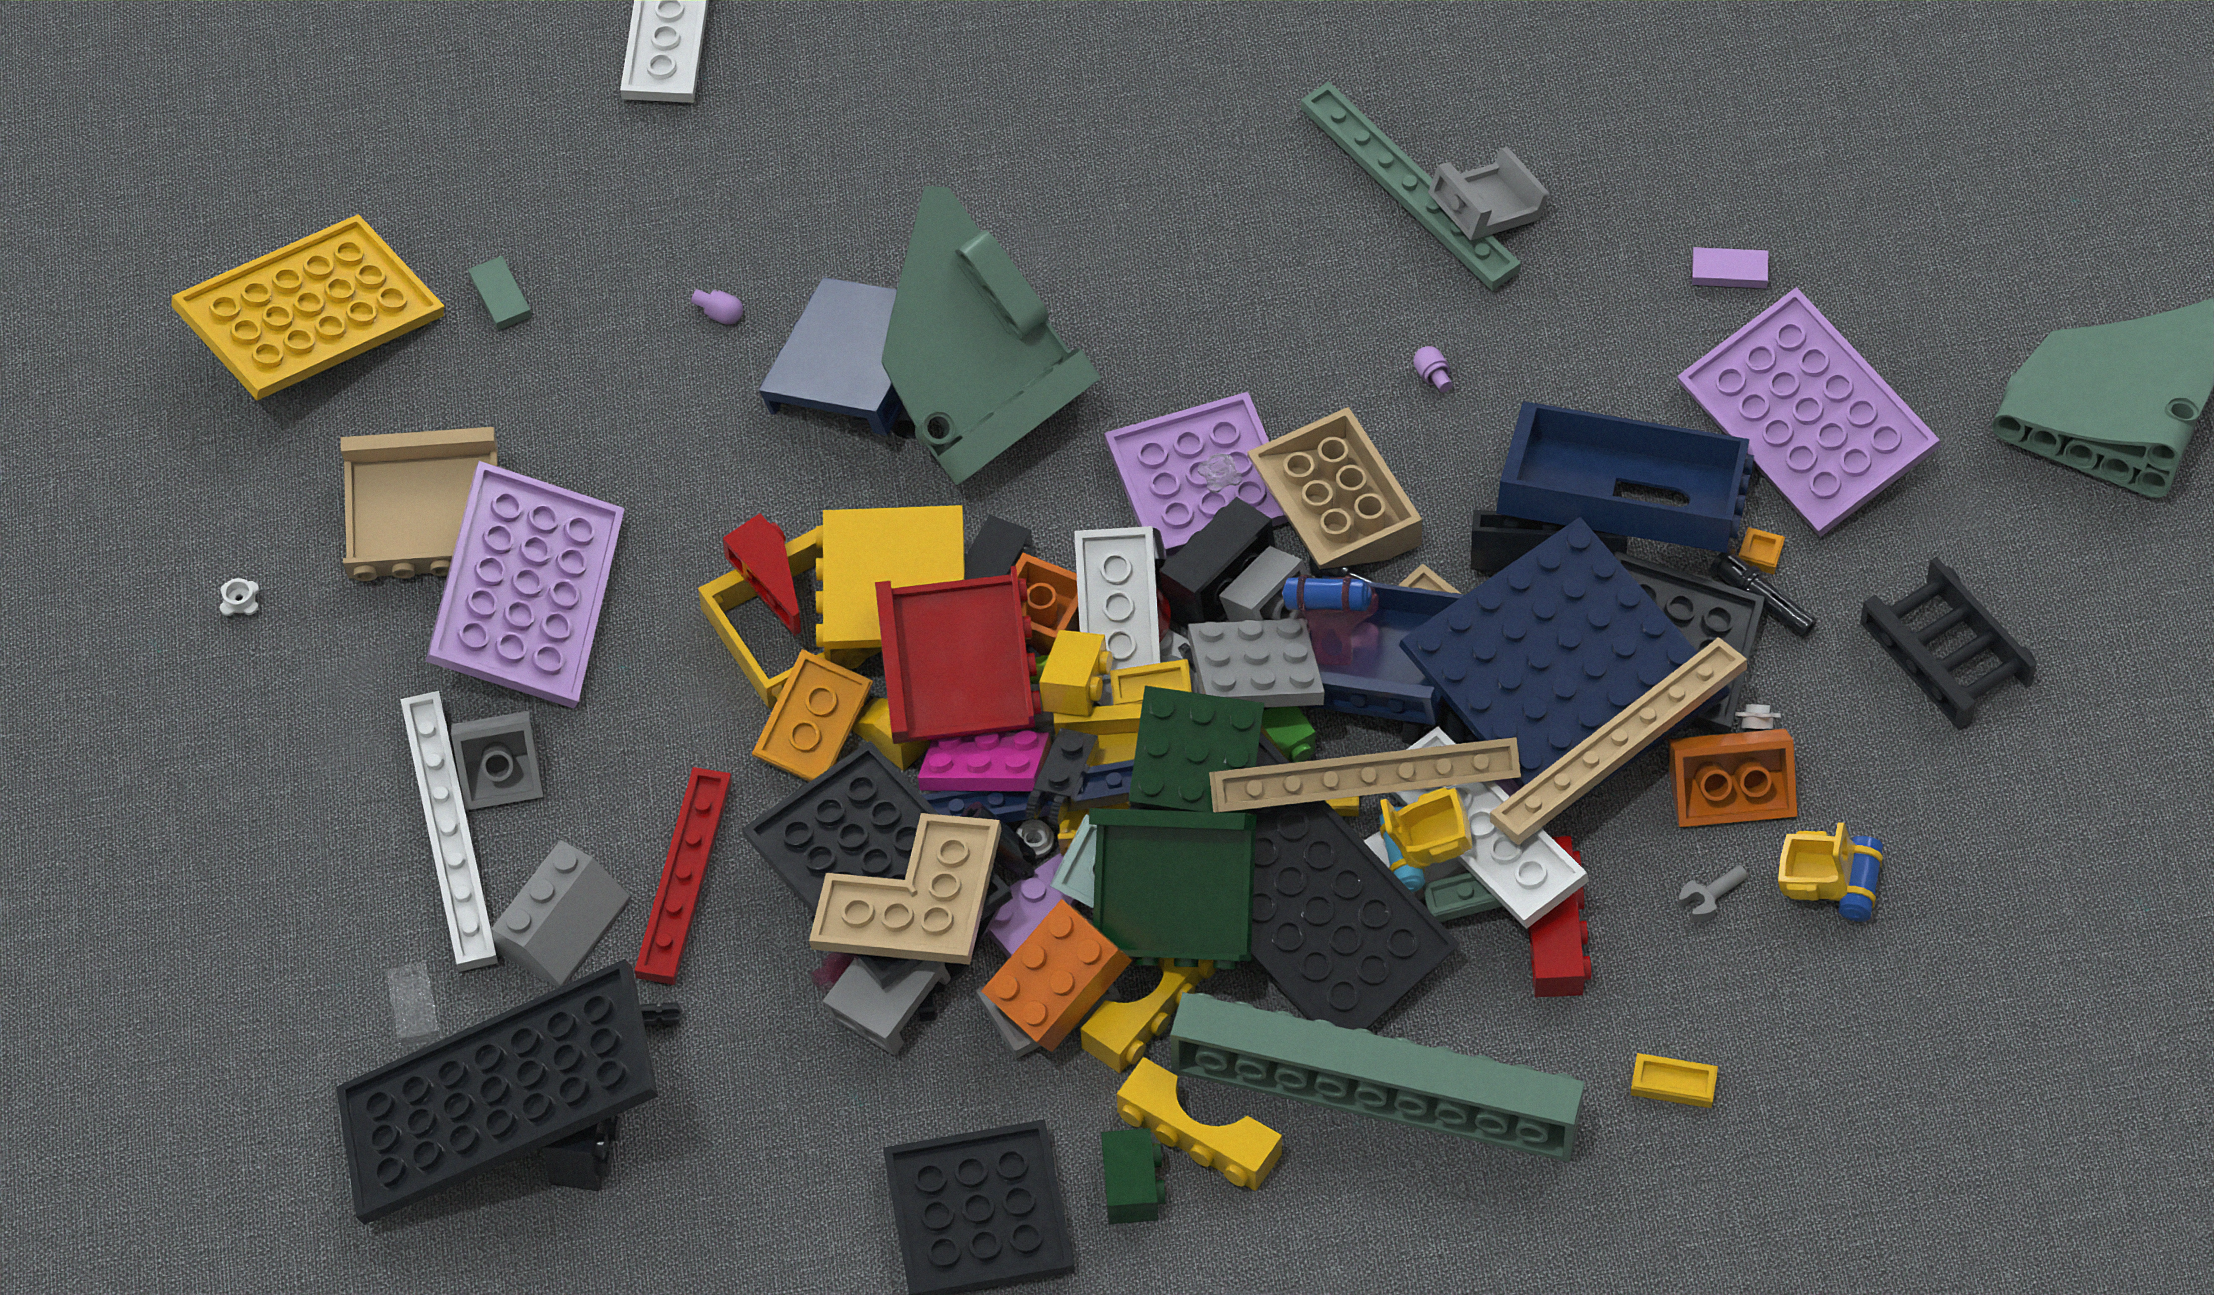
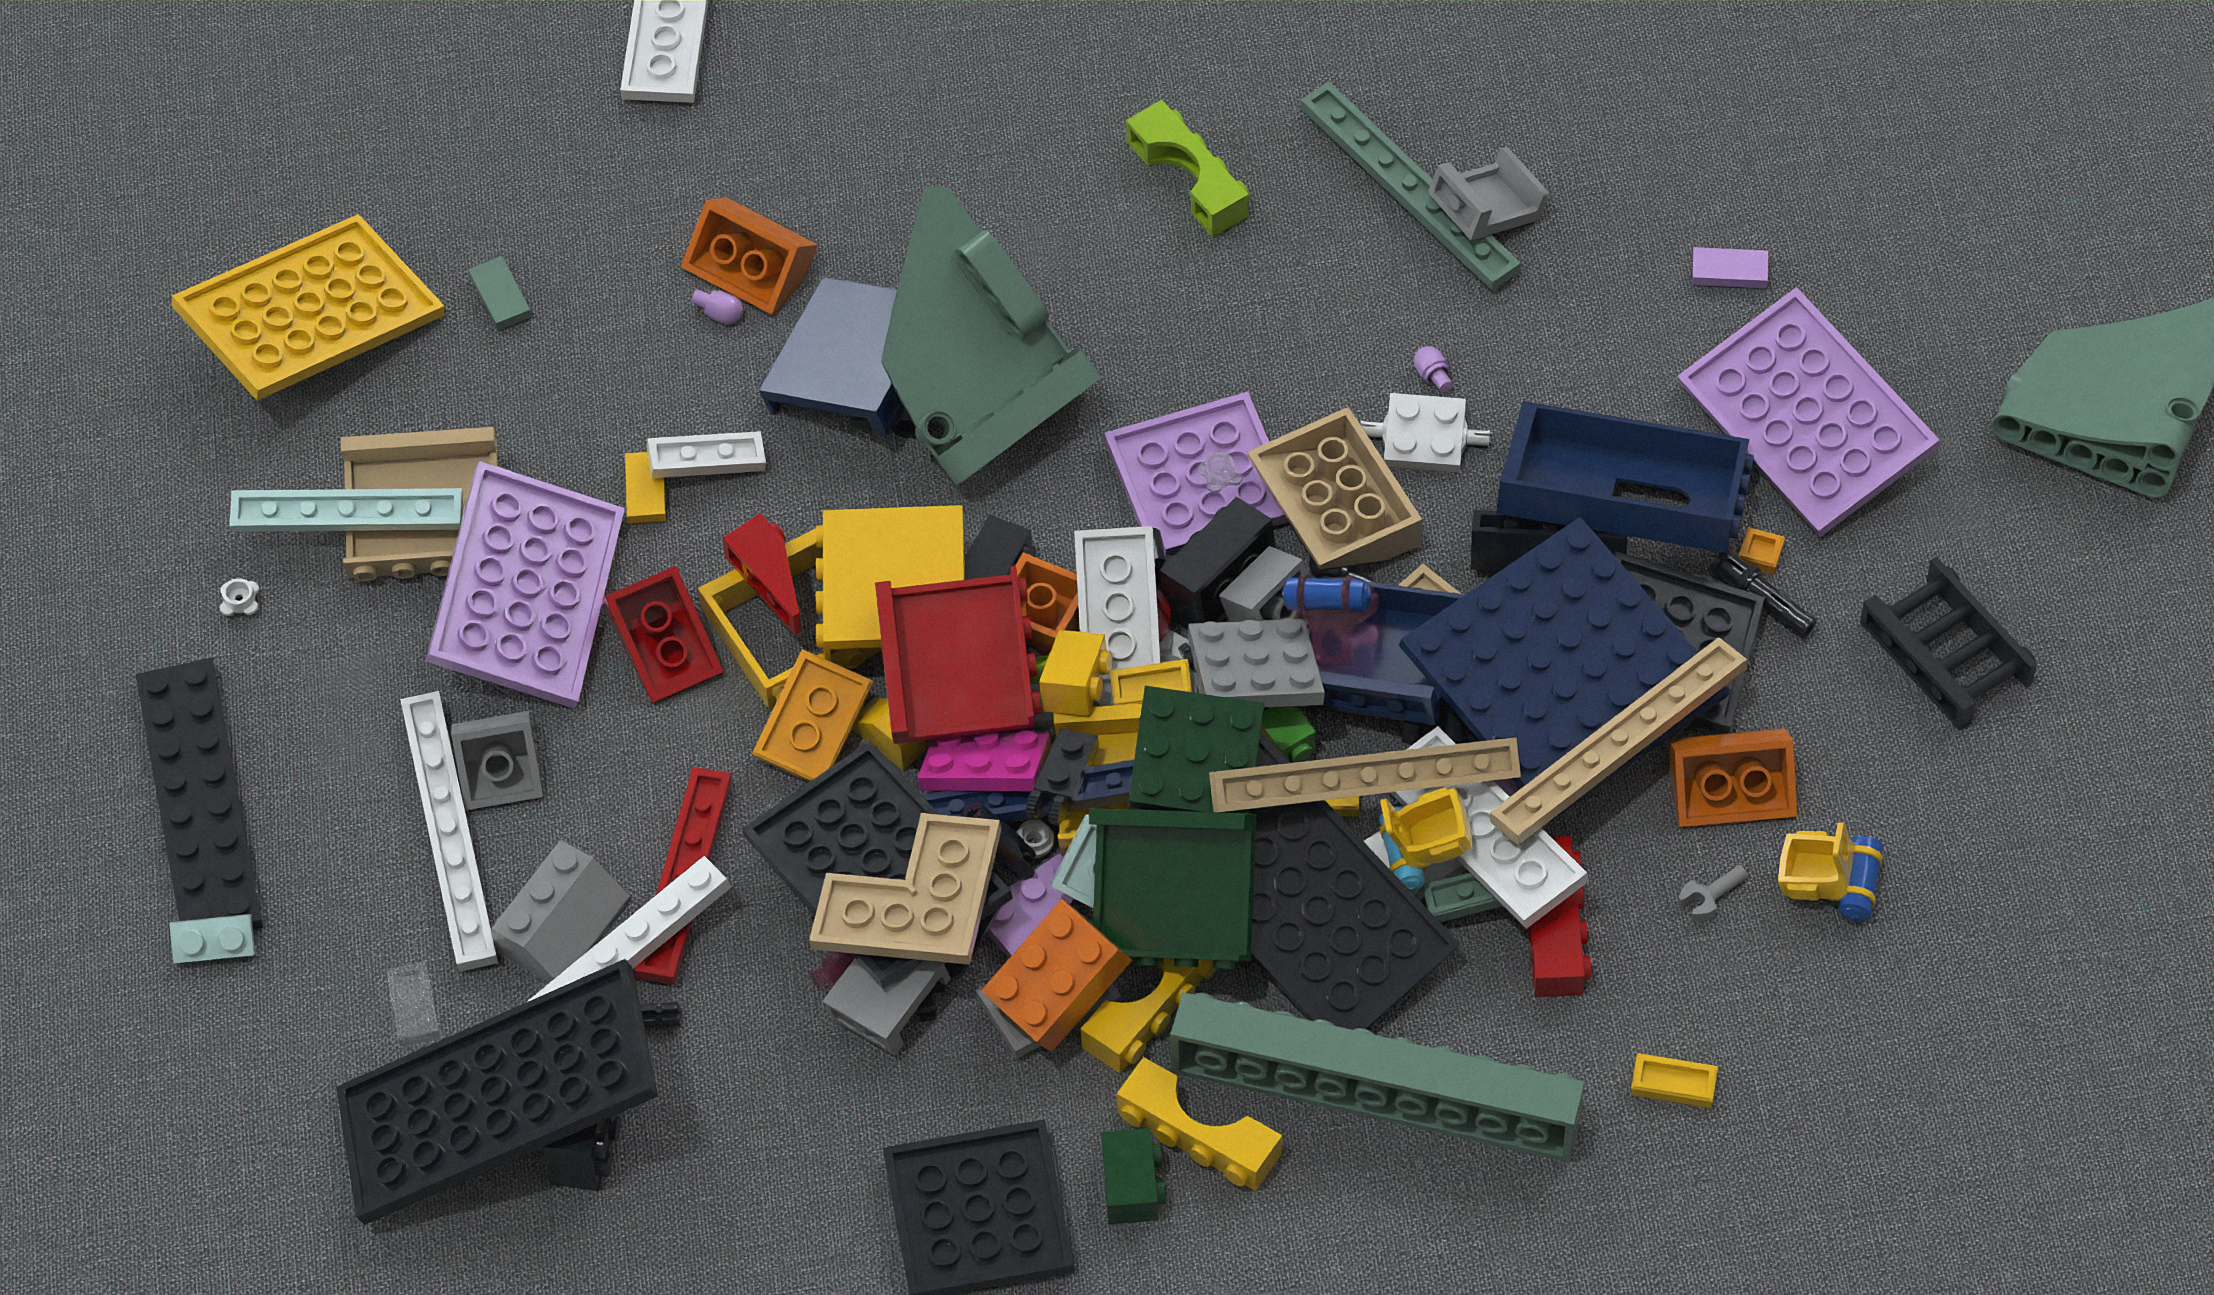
white plate [1735,704,1781,729] -> none
none -> black plate [135,658,264,930]
none -> light aqua plate [169,914,256,963]
none -> light aqua plate [229,488,463,532]
none -> white plate [527,856,732,1002]
none -> red slope [602,566,723,703]
none -> yellow tile [625,452,666,524]
none -> white plate [647,431,766,478]
none -> orange slope [681,197,818,315]
none -> lime arch [1126,100,1250,238]
none -> white plate [1361,393,1490,473]

